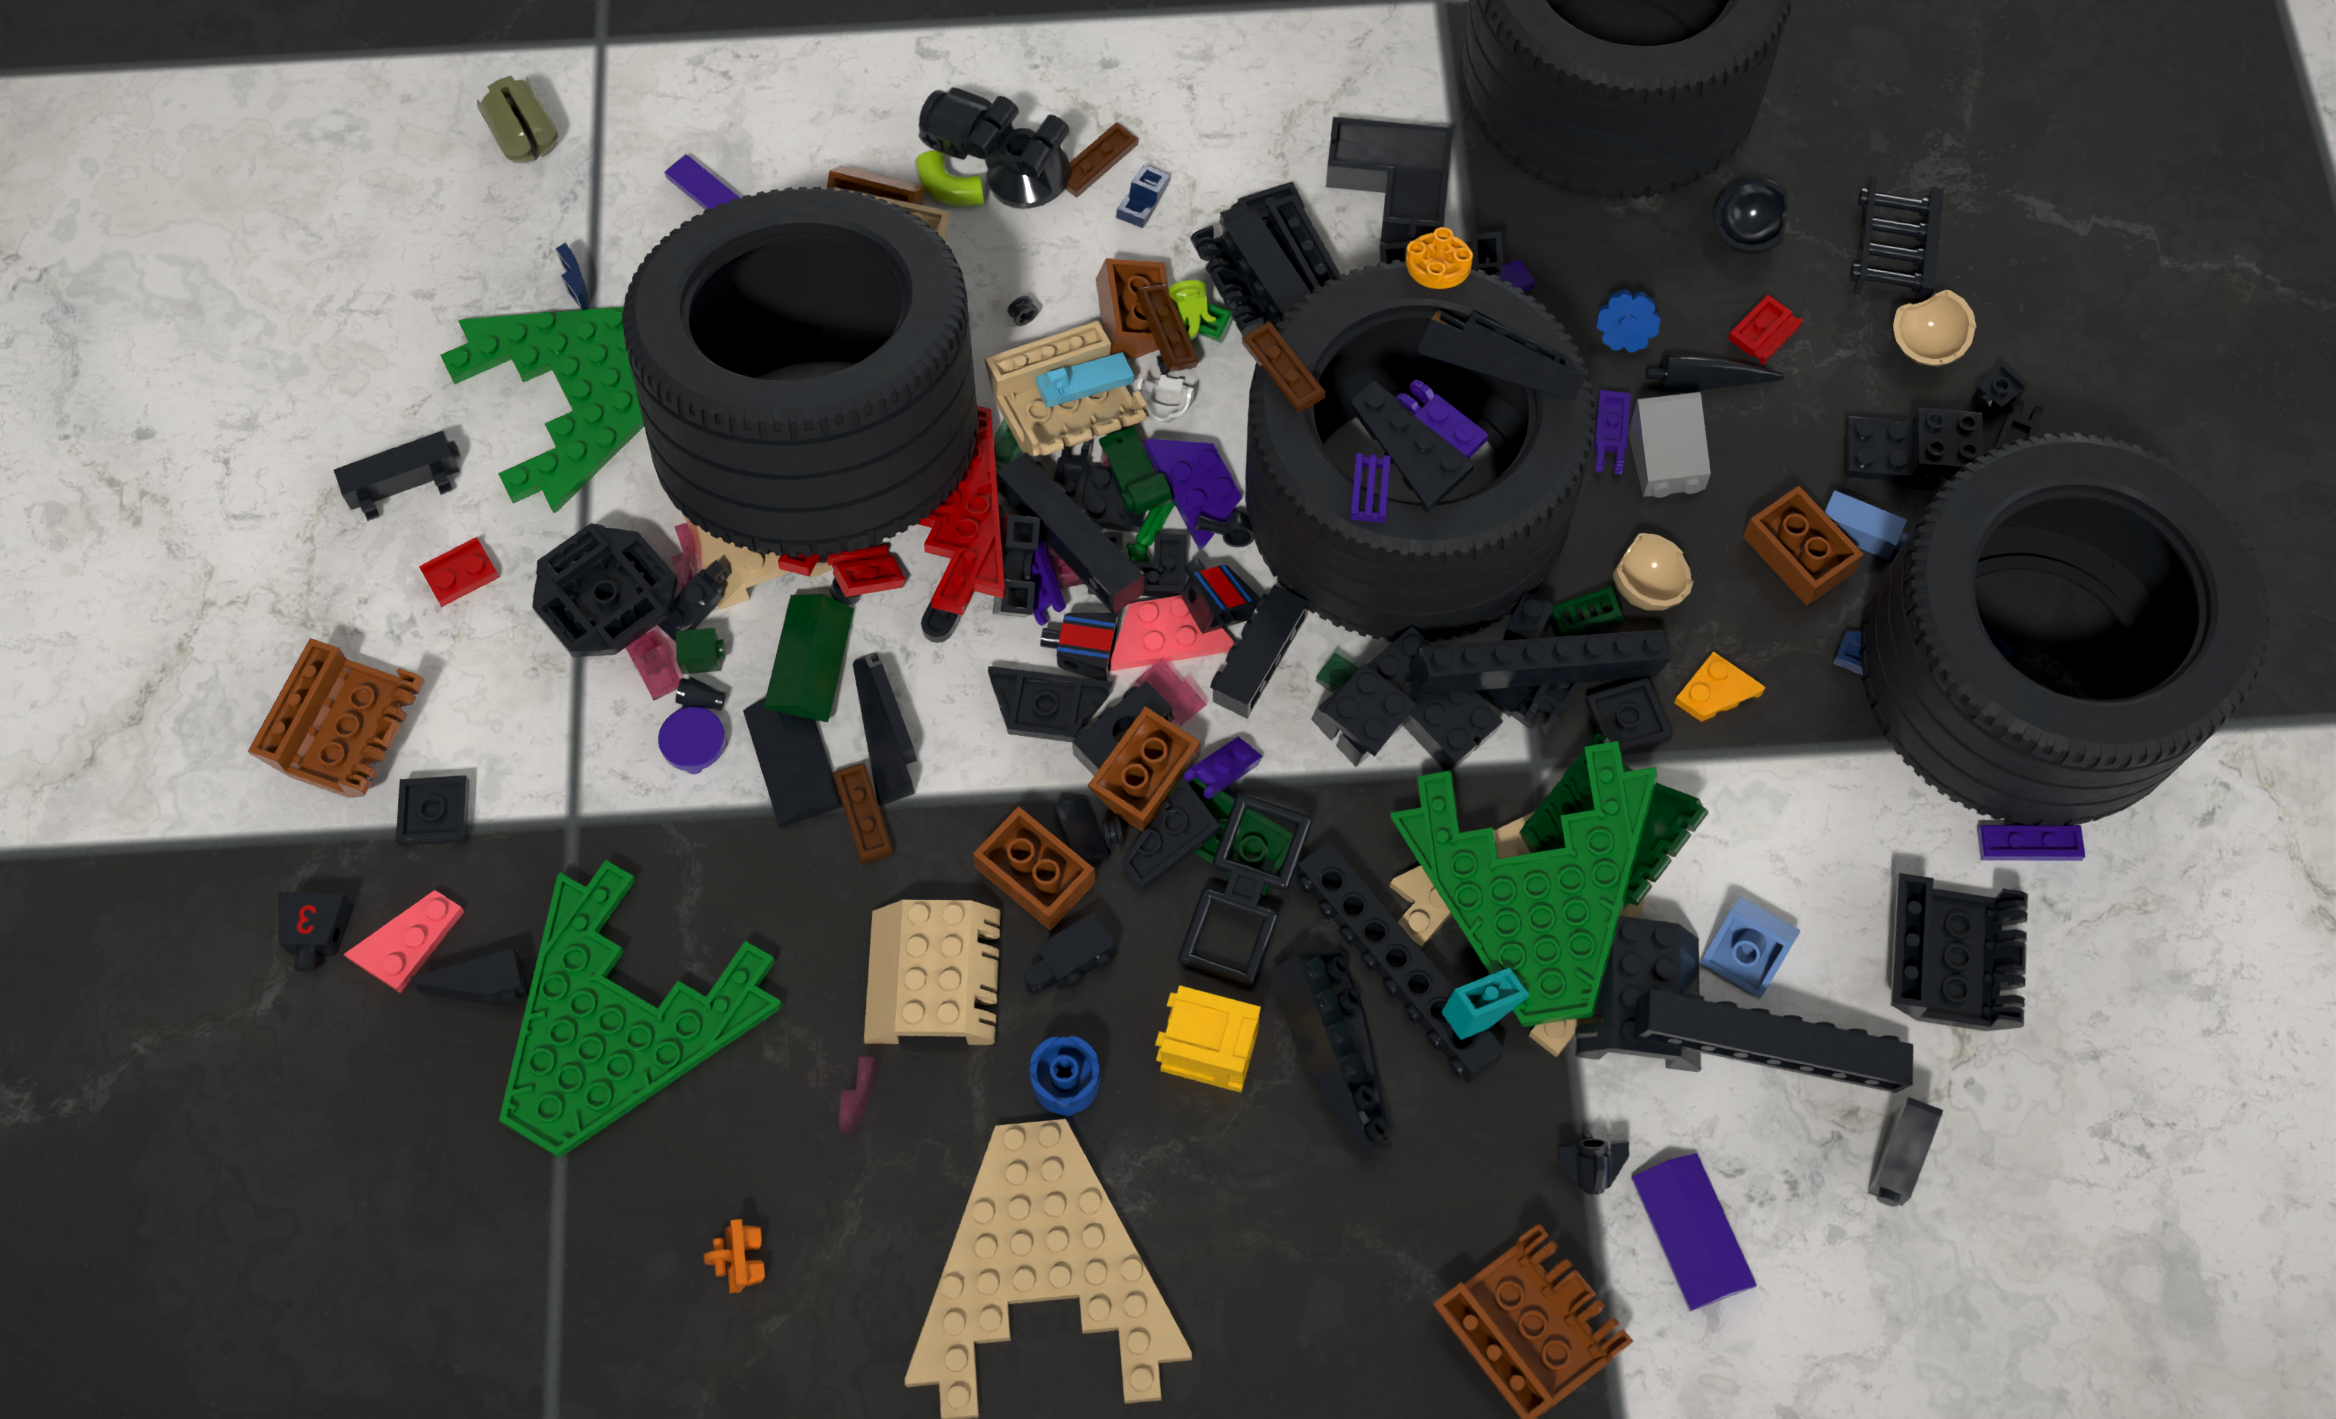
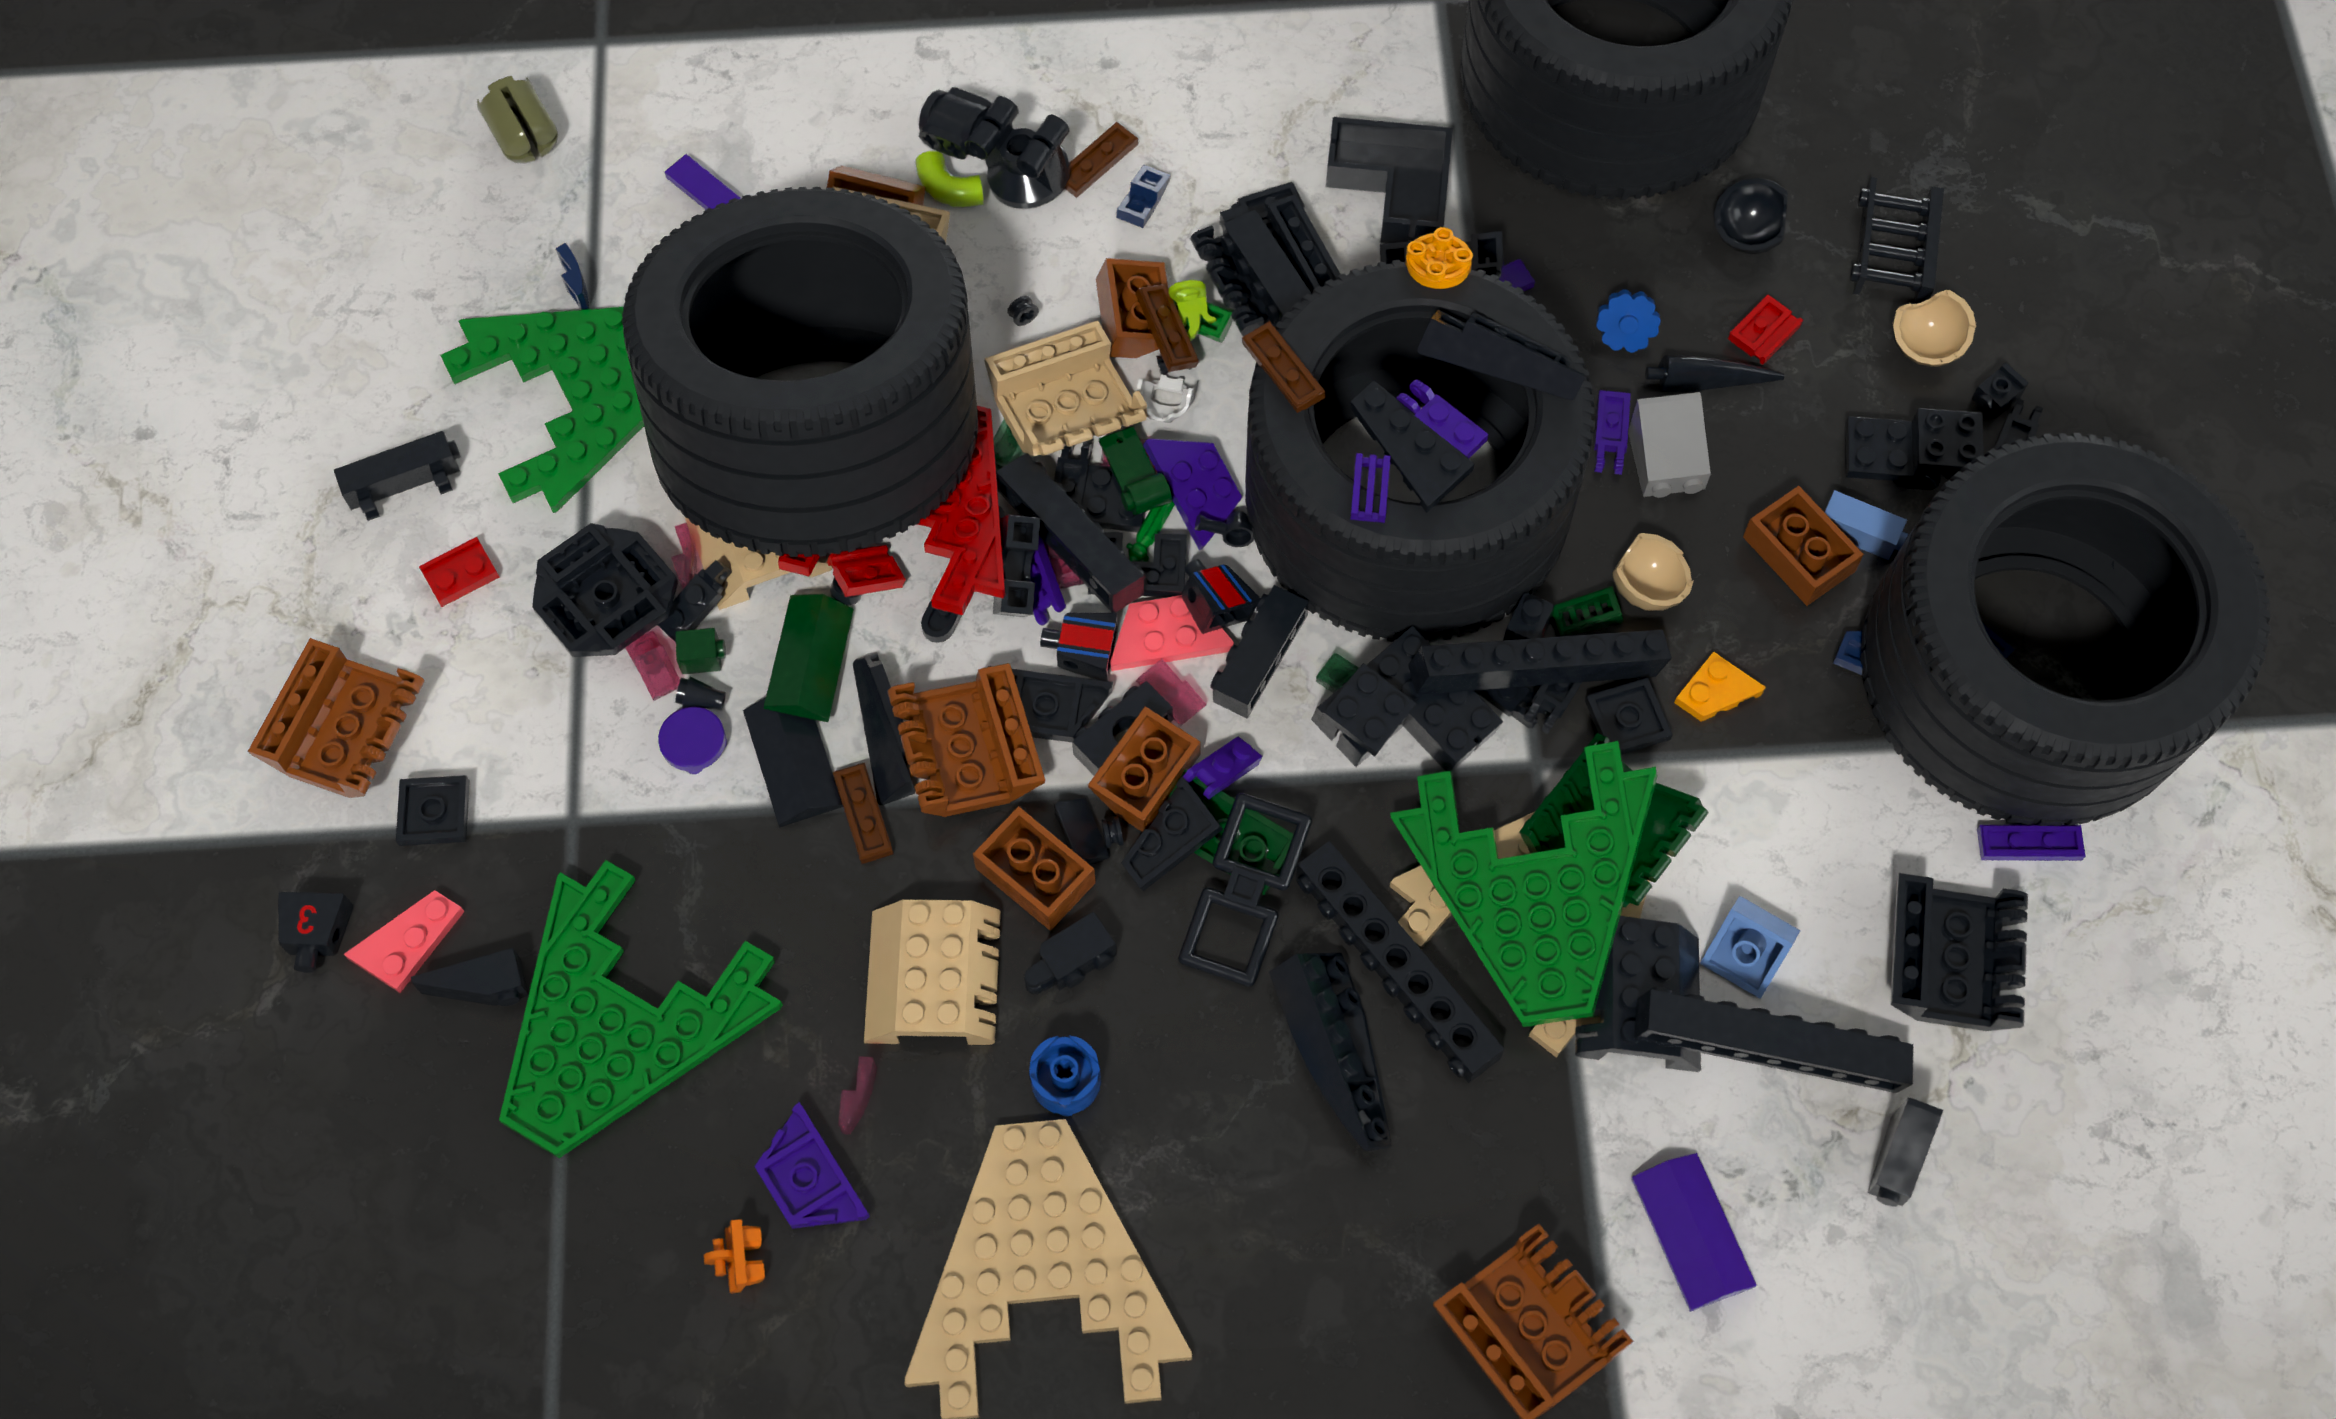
medium azure hinge [1035,352,1134,408] -> none
yellow container [1155,985,1261,1093] -> none
teal slope [1442,967,1529,1040] -> none
black brick [1557,1131,1630,1195] -> none
none -> dark purple wing [755,1102,870,1229]
none -> dark orange slope [887,663,1045,817]

